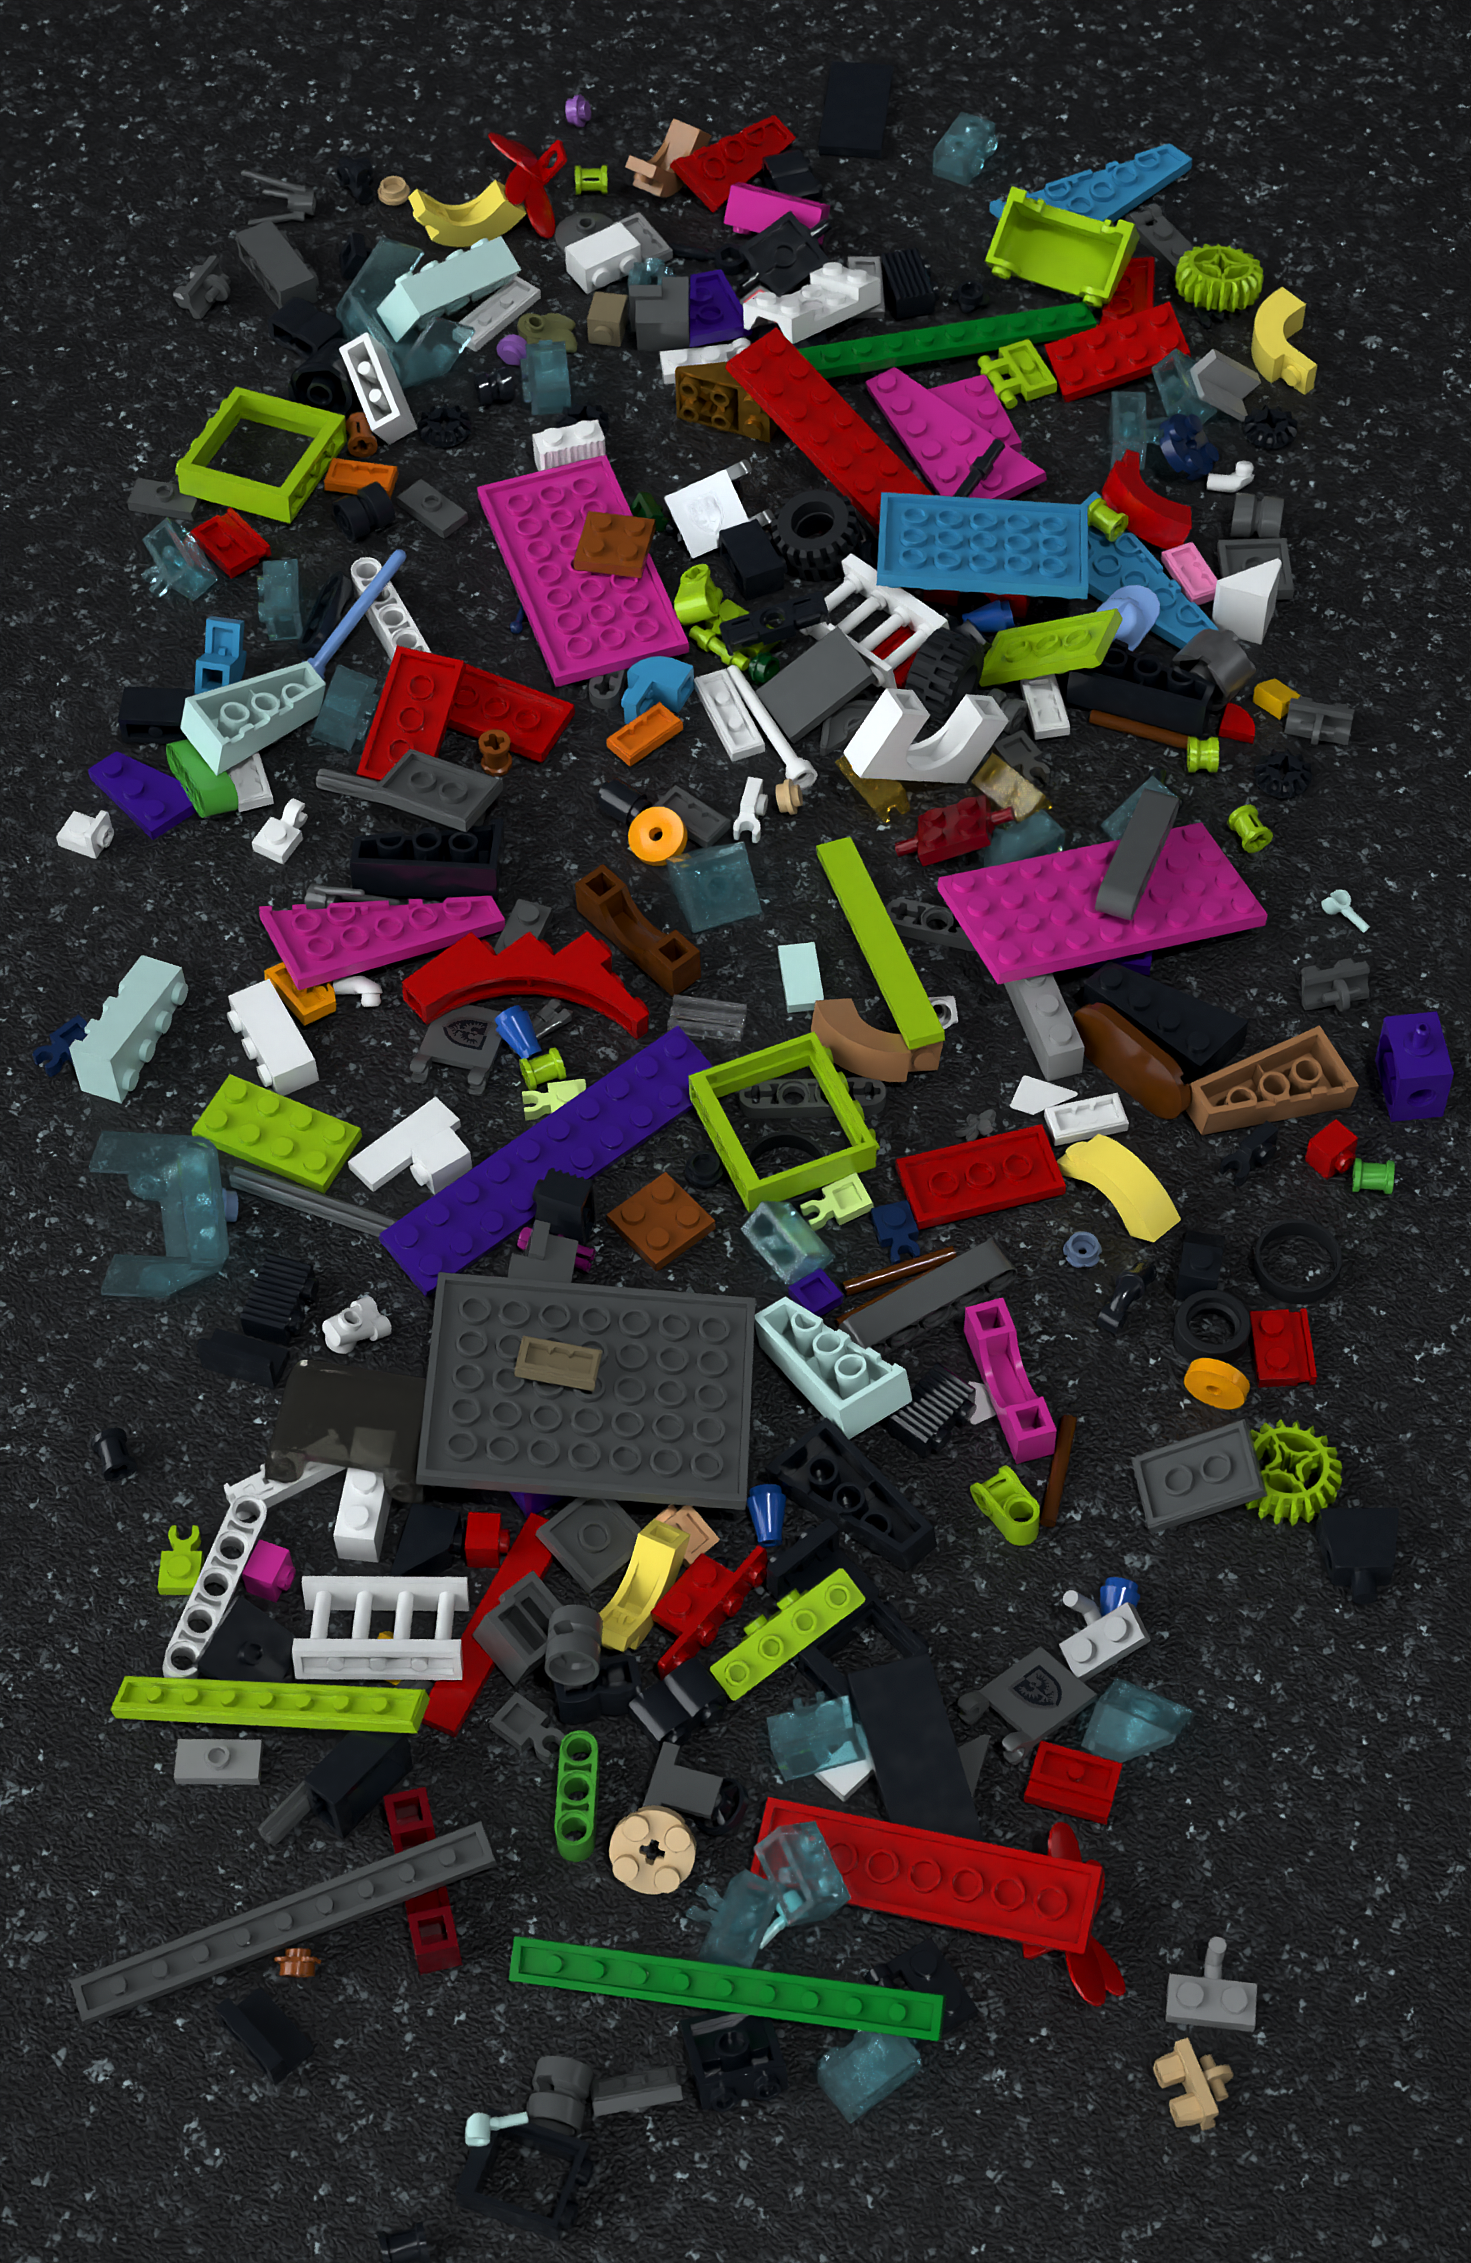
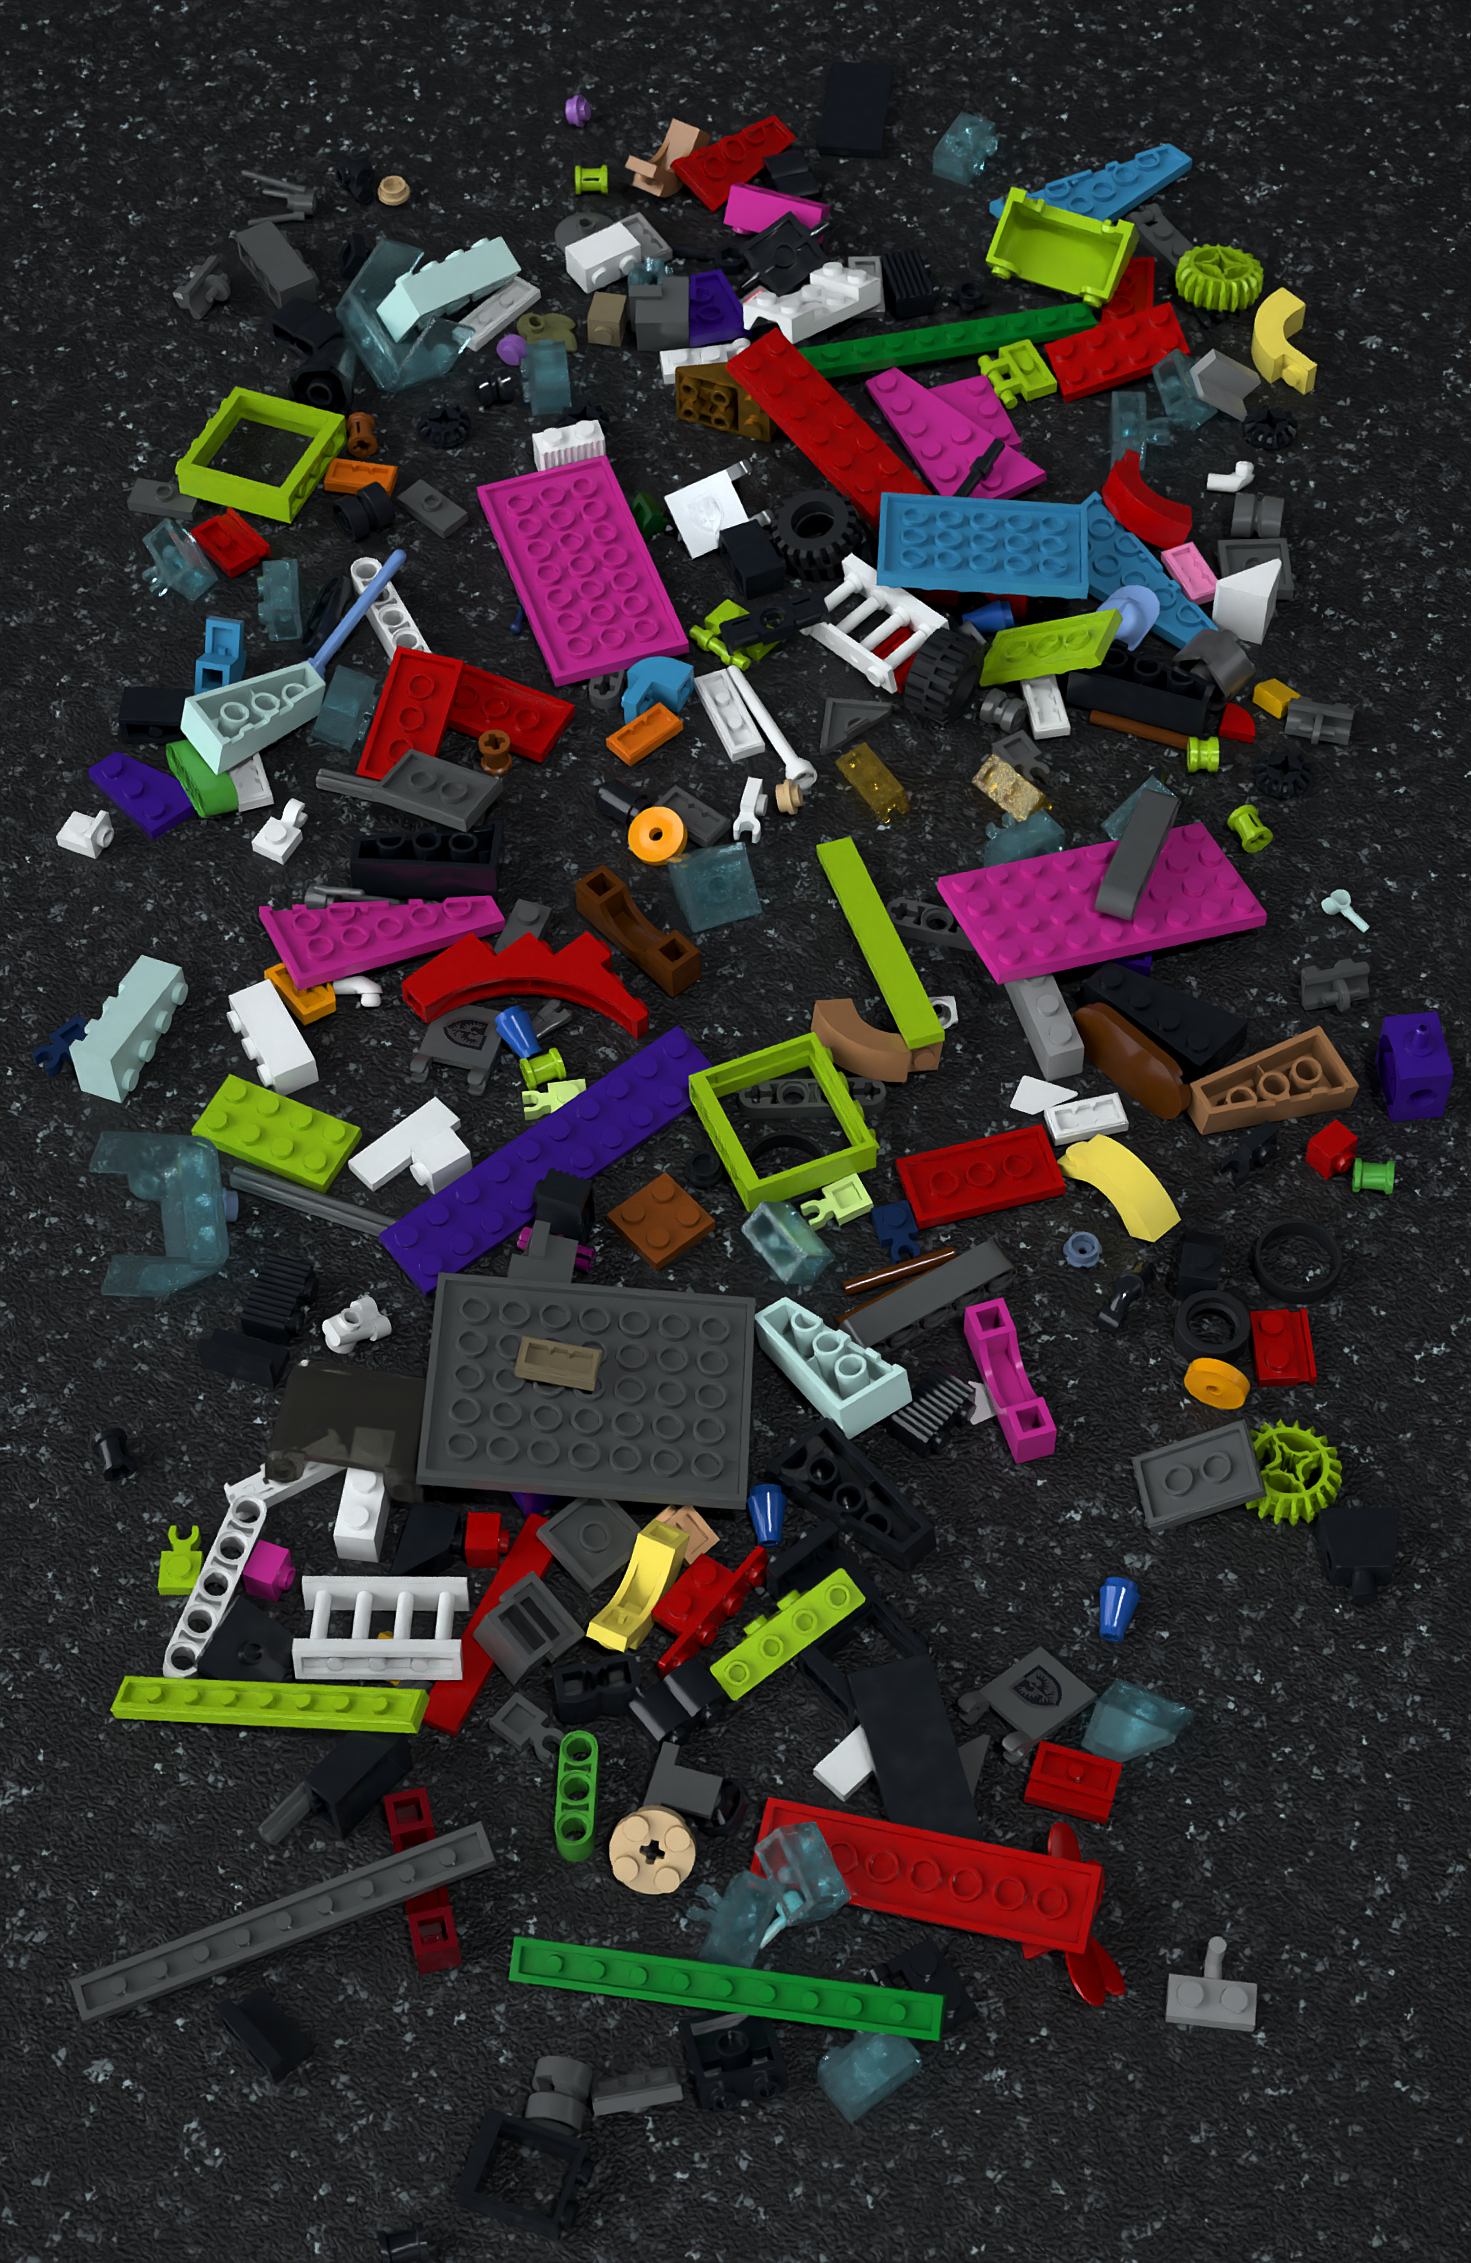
light grey plate [174,1739,263,1785] -> none
dark orange plate [274,1948,321,1978] -> none
white brick [339,332,417,445] -> none
light yellow arch [408,180,526,247] -> none
light aqua hand [465,2112,528,2146] -> none
red piece [488,133,567,238] -> none
dark grey wheel [545,1605,603,1686] -> none
dark orange plate [574,511,656,578] -> none
clear tile [667,995,747,1042] -> none
lime piece [674,564,723,626] -> none
dark green plate [749,651,780,686] -> none
dark grey tile [755,626,877,744] -> none
clear light blue brick [767,1691,866,1781] -> none
light aqua tile [778,942,824,1013] -> none
dark purple plate [788,1267,843,1317] -> none
white arch [843,688,1009,783] -> none
dark red plate [895,794,1016,867] -> none
dark grey plant [954,1109,996,1142] -> none
lime piece [970,1465,1040,1546] -> none
reddish brown bar [1040,1415,1077,1527] -> none
light grey plate [1059,1590,1151,1682] -> none
lime bush [1087,497,1129,542] -> none
tan hips [1153,2038,1233,2131] -> none
dark blue plate [1159,414,1219,481] -> none

